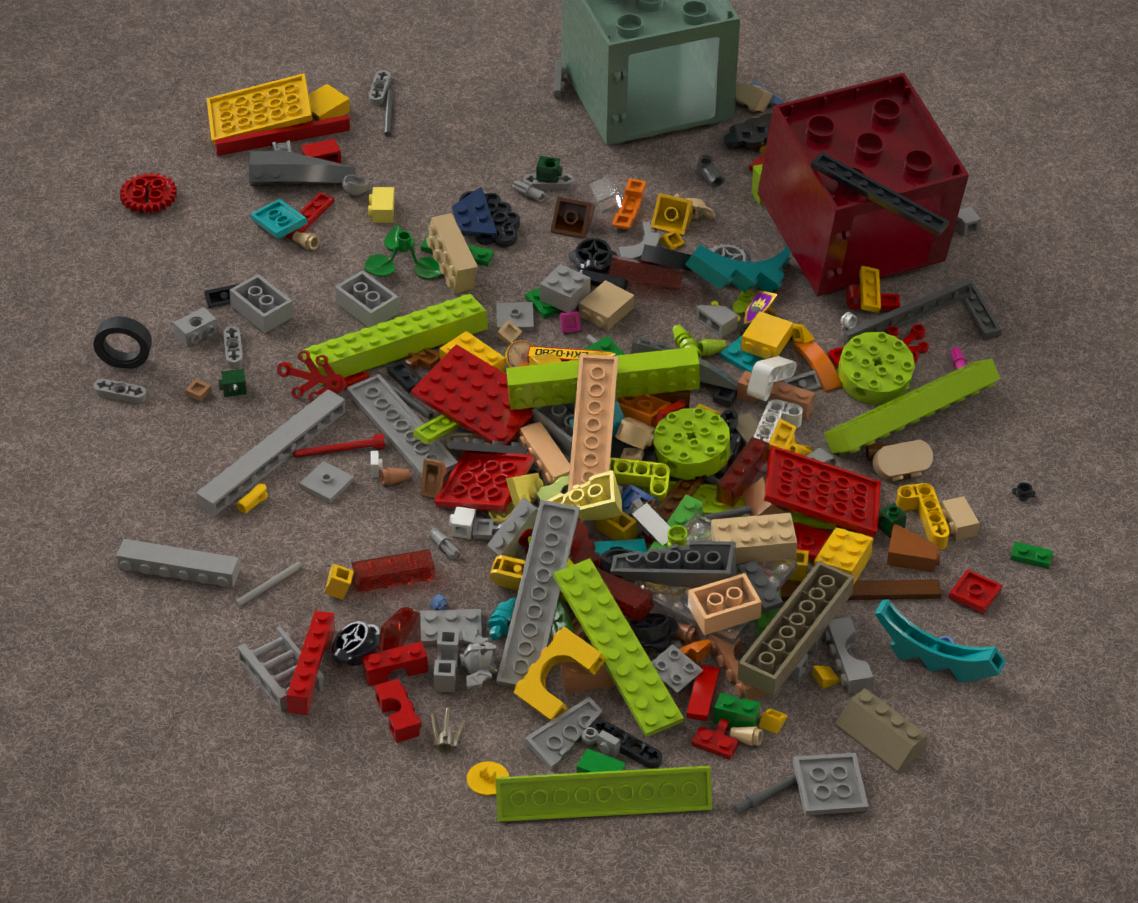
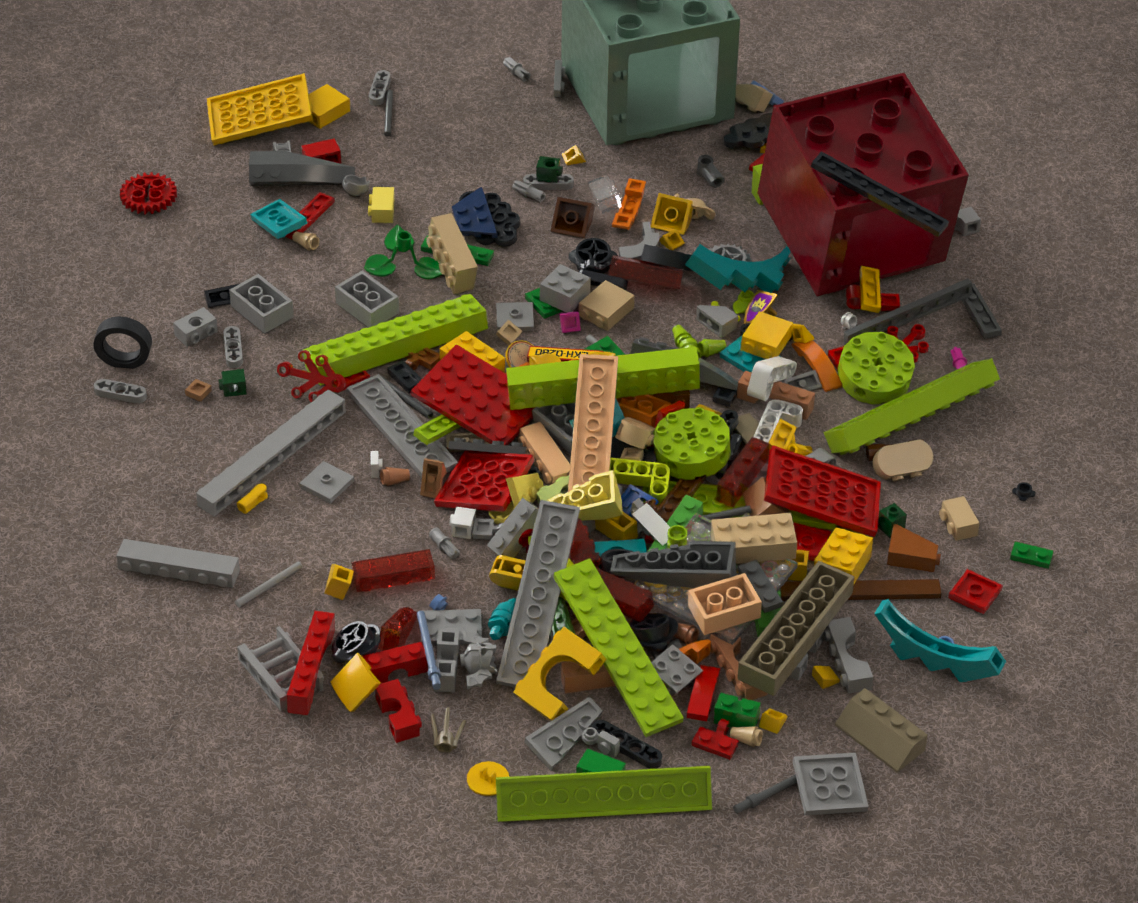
red tile [215,115,350,156] -> none
red piece [293,433,385,458] -> none
yellow beam [896,483,949,550] -> none
none -> yellow slope [330,653,380,712]
none -> sand blue bar [417,611,441,690]
none -> light grey axle [503,57,531,82]
none -> yellow slope [562,145,586,165]

